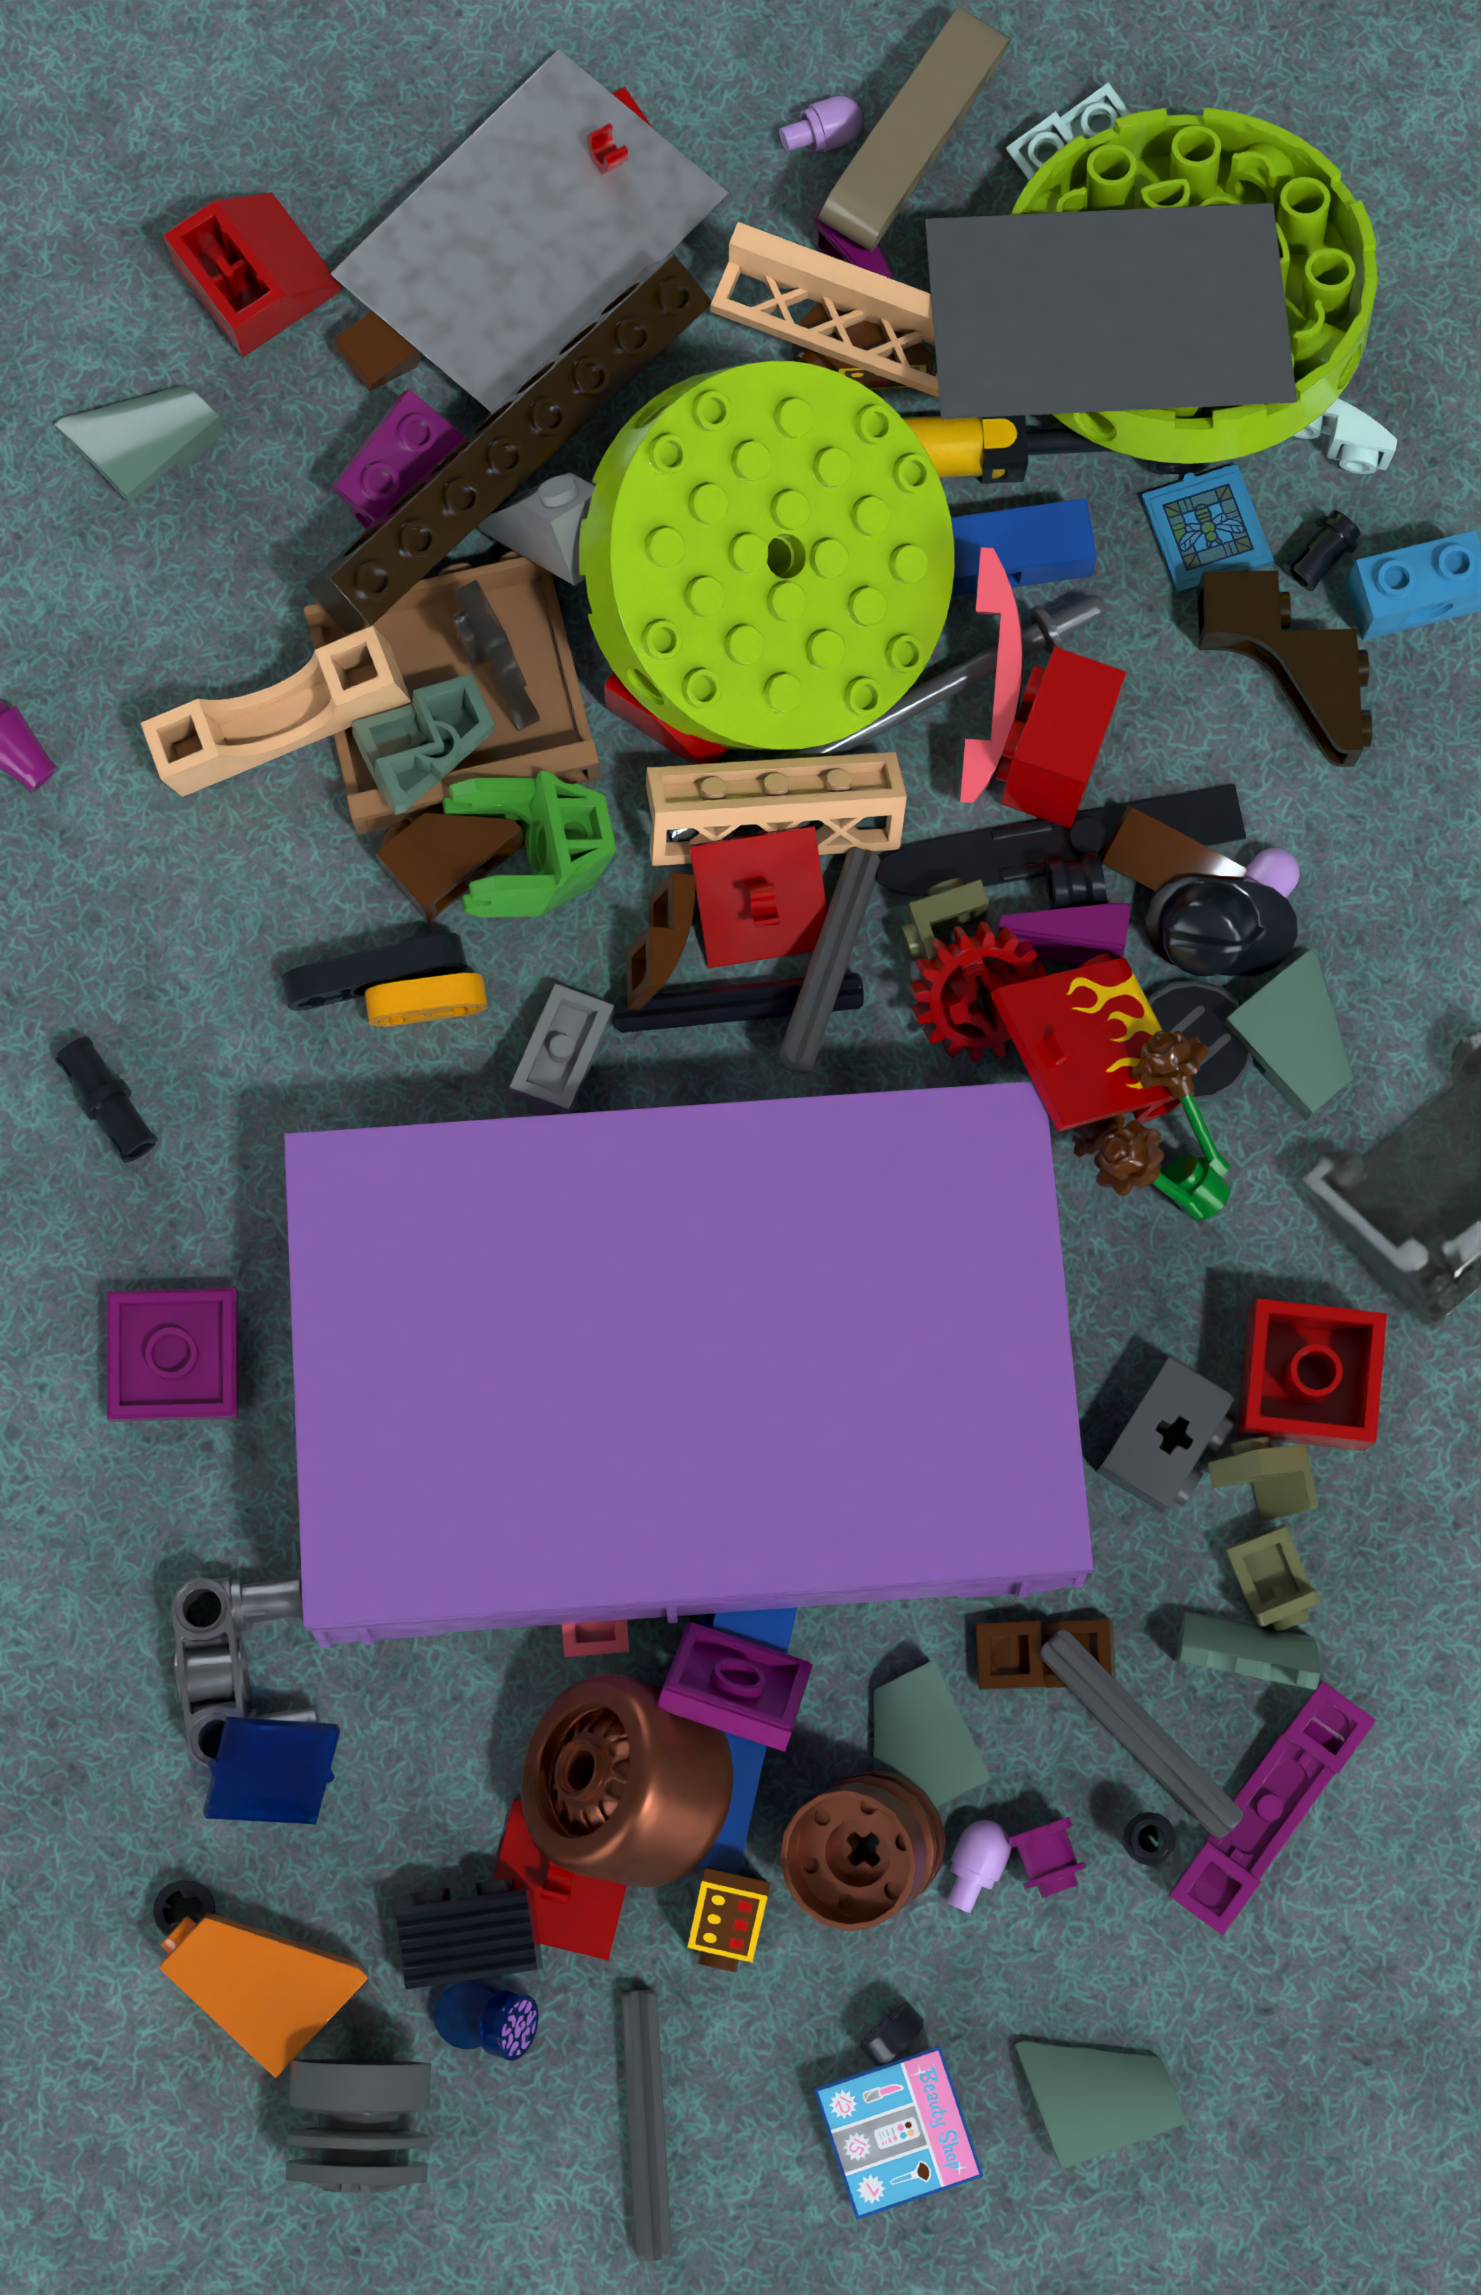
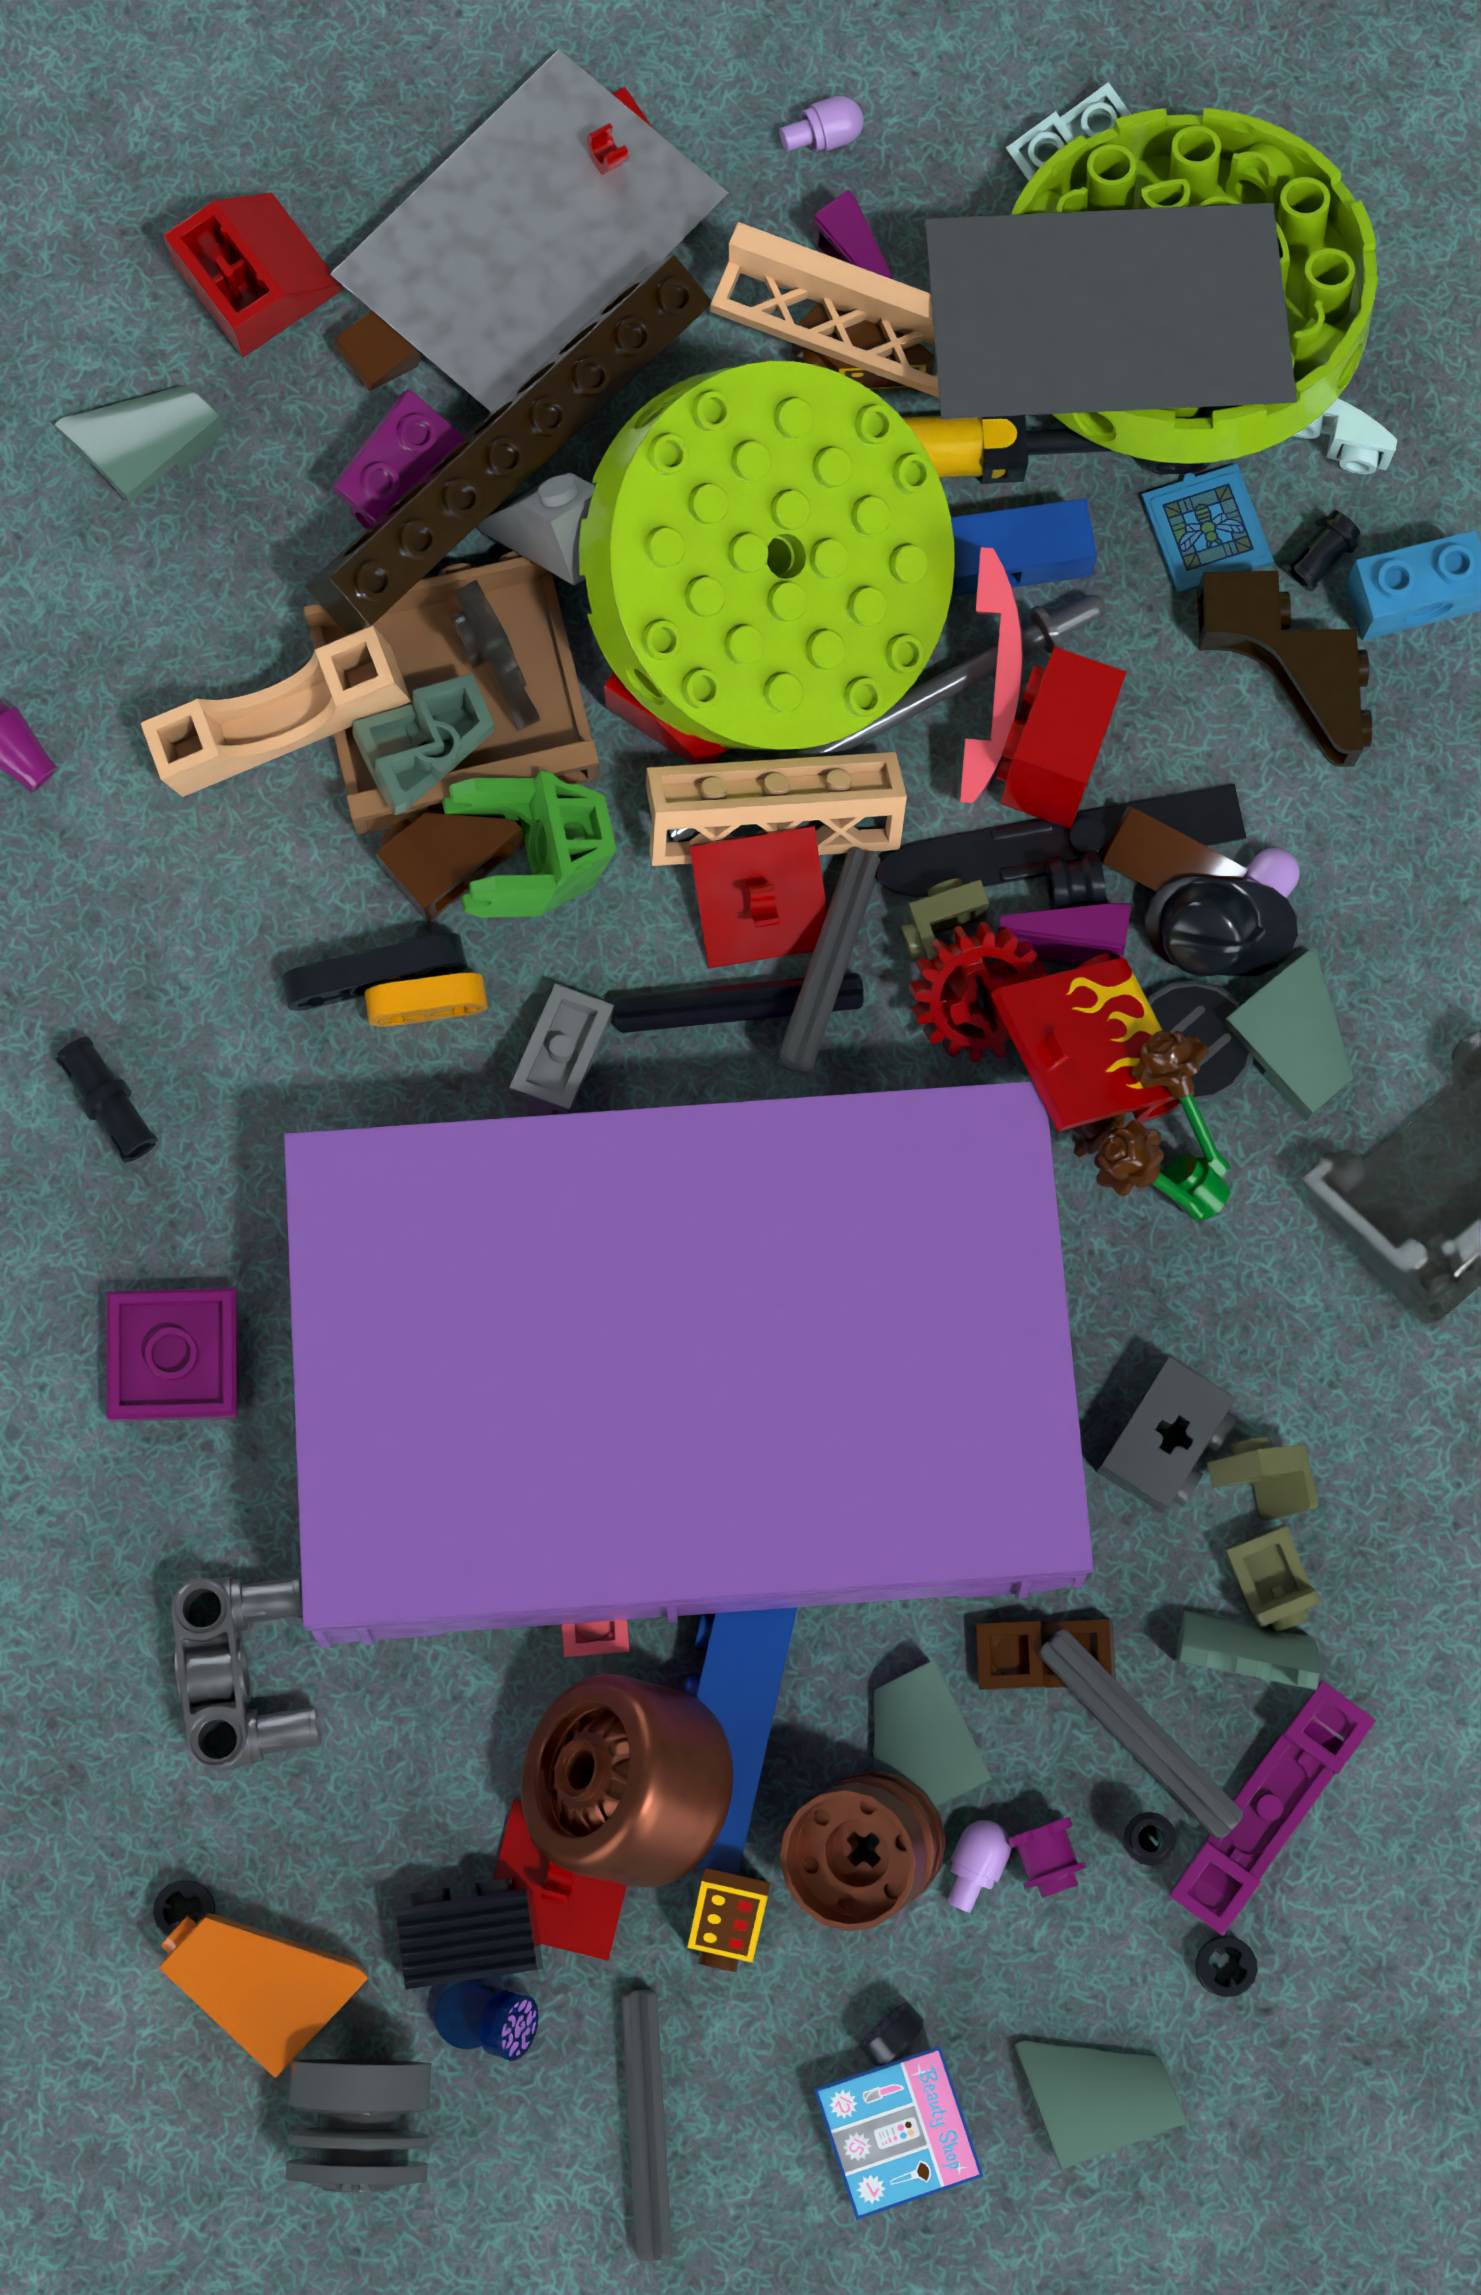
clear blue piece [203,1717,340,1825] -> none
reddish brown slope [626,872,695,1010] -> none
magenta plate [657,1622,813,1752] -> none
dark tan beam [818,7,1011,252] -> none
red brick [1236,1298,1387,1451] -> none
none -> black bush [1195,1937,1258,1997]

